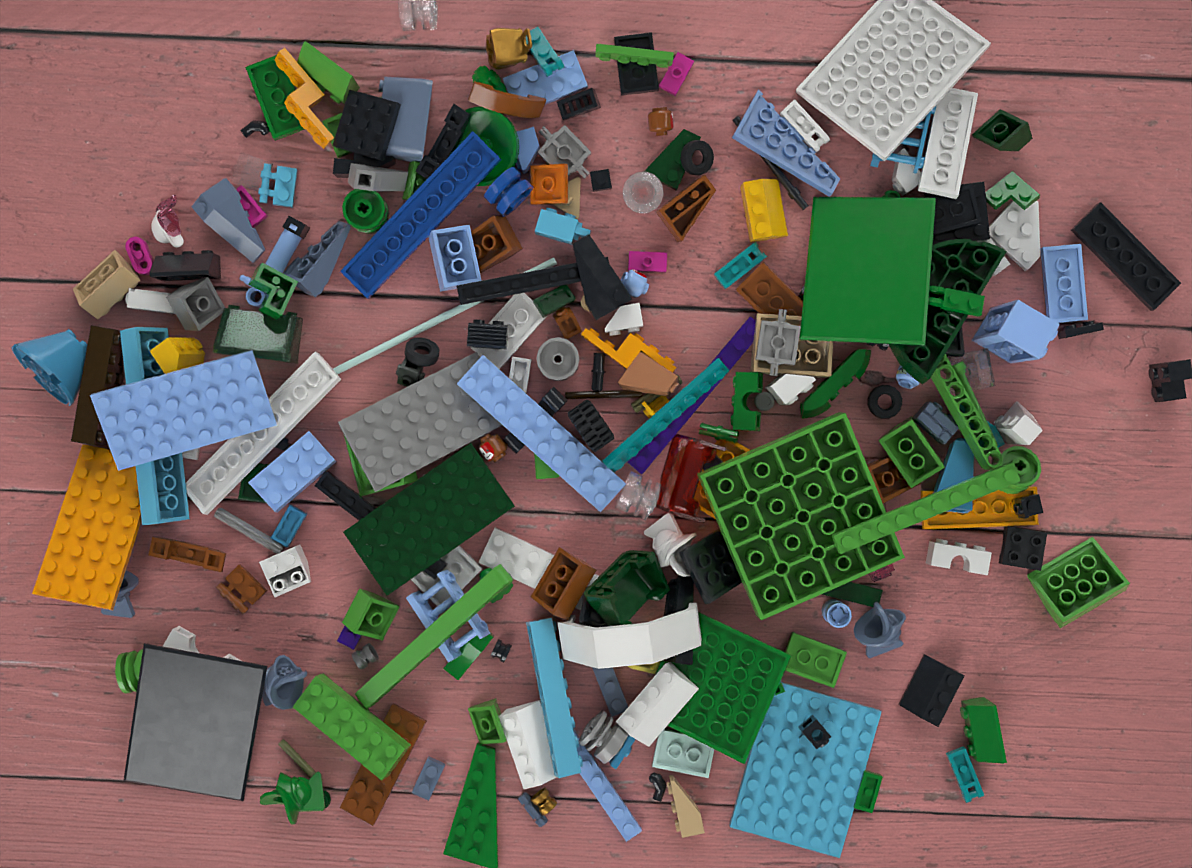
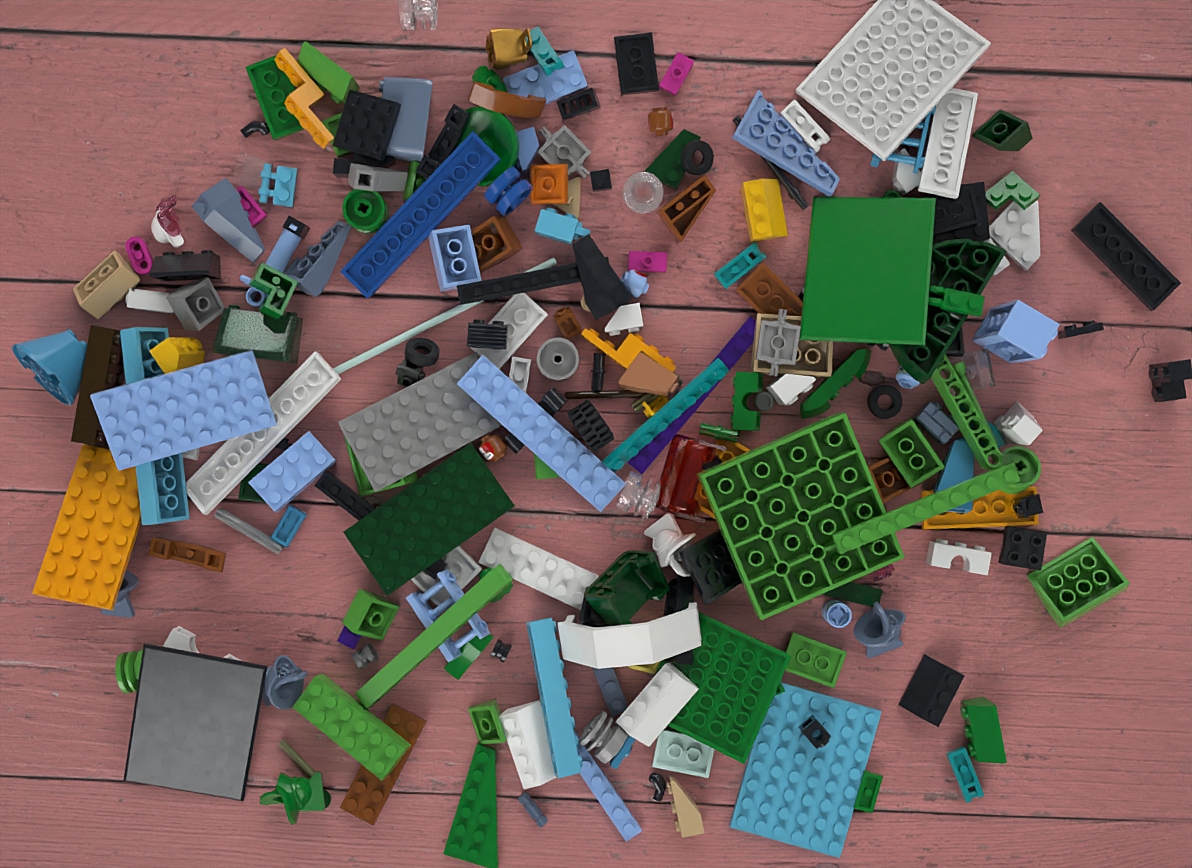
dark orange plate [216,564,268,614] -> none
white slope [259,545,311,597] -> none
sand blue plate [412,756,445,801] -> none
dark orange slope [531,547,597,620] -> none
pearl gold wheel [531,787,557,815] -> none
dark green plate [533,285,576,318] -> none
bright green plate [596,44,674,68] -> none
light blue plate [1040,244,1088,323] -> none

